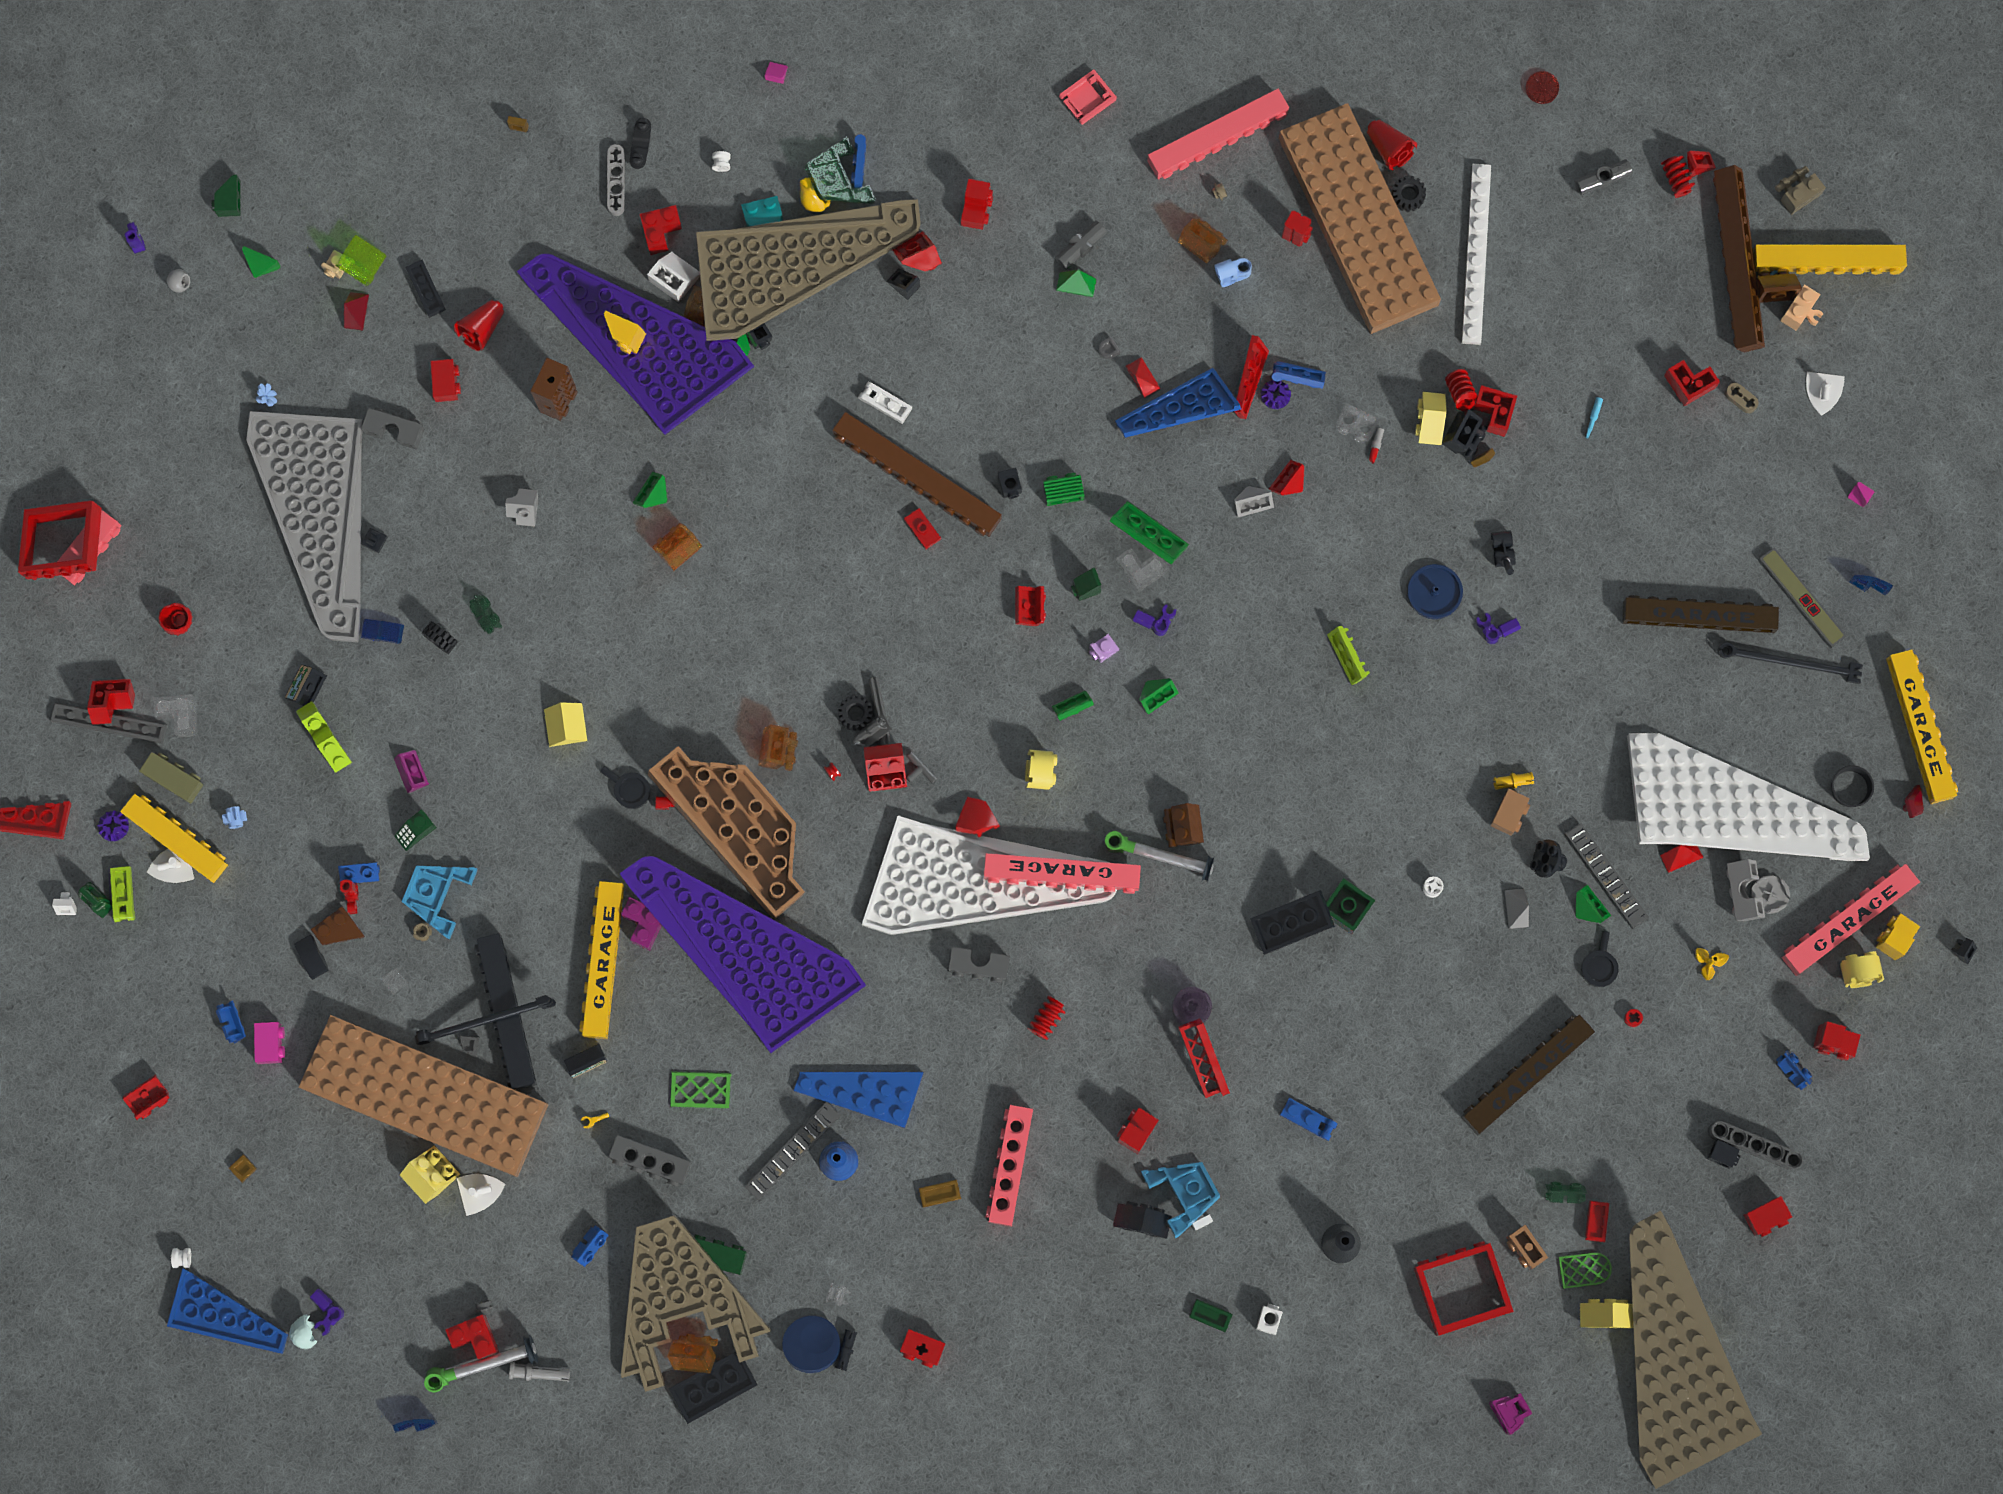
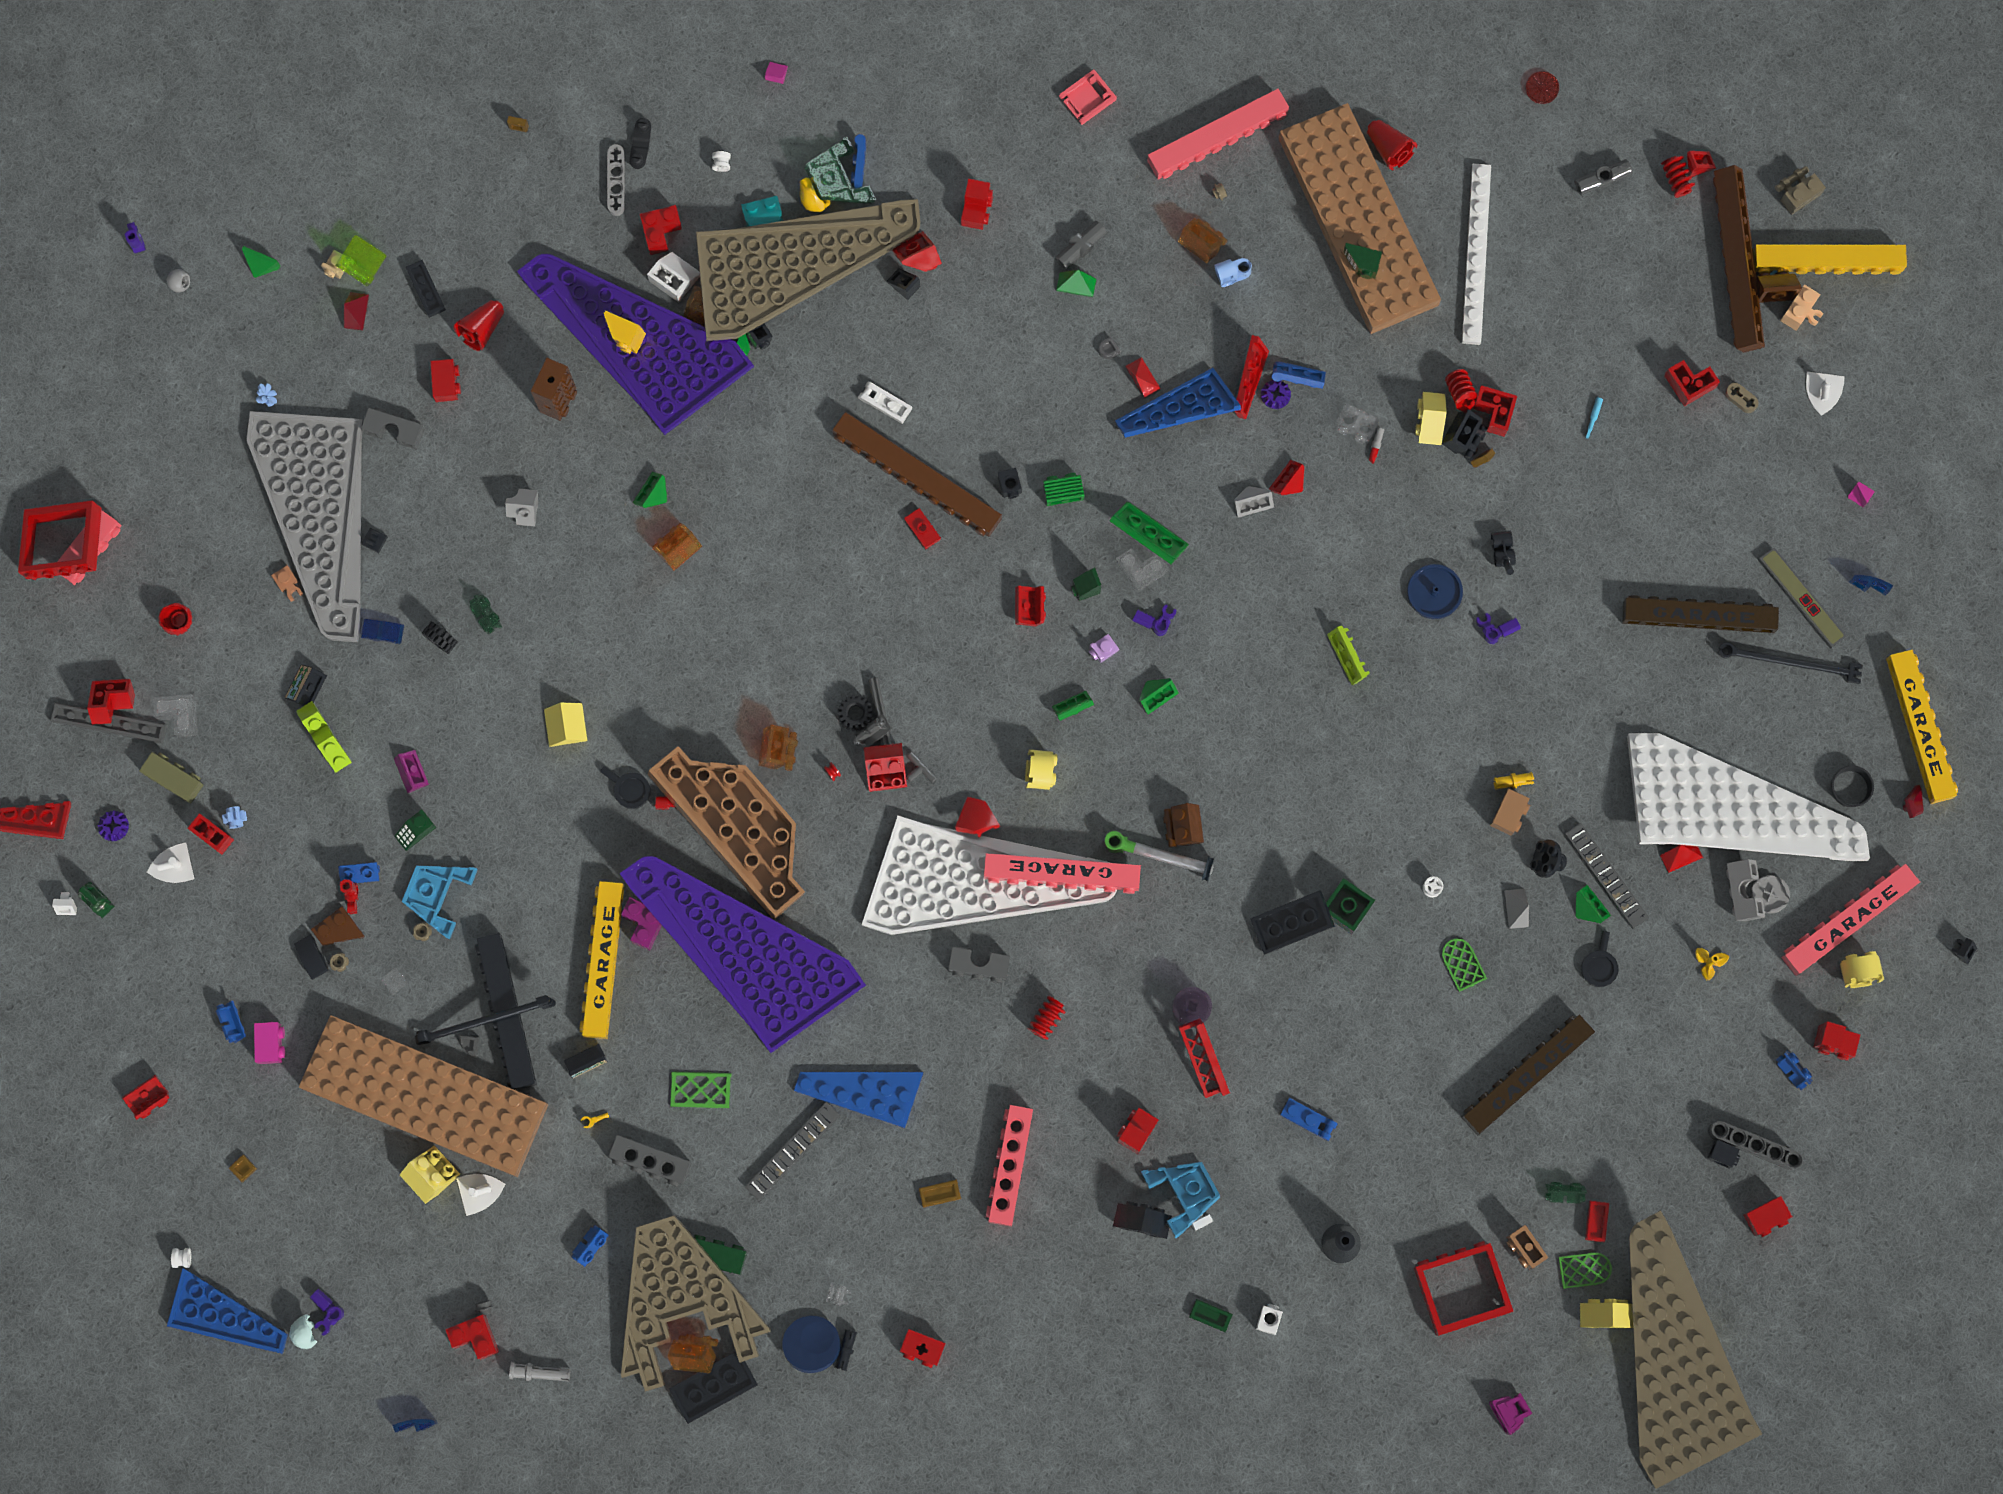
lime plate [110,866,135,922] -> none
yellow brick [120,794,228,883] -> none
dark green slope [211,174,241,217] -> none
piece [424,1335,538,1393] -> none
blue cone [819,1142,858,1181] -> none
red brick [1282,210,1313,247] -> none
black tyre [1391,176,1426,212] -> none
red bush [1624,1009,1643,1027] -> none
yellow brick [1876,913,1920,960] -> none
none -> red brick [187,813,234,855]
none -> nougat plate [271,565,303,602]
none -> dark tan plate [330,953,349,972]
none -> dark green slope [1343,243,1382,279]
none -> bright green window [1442,939,1487,992]

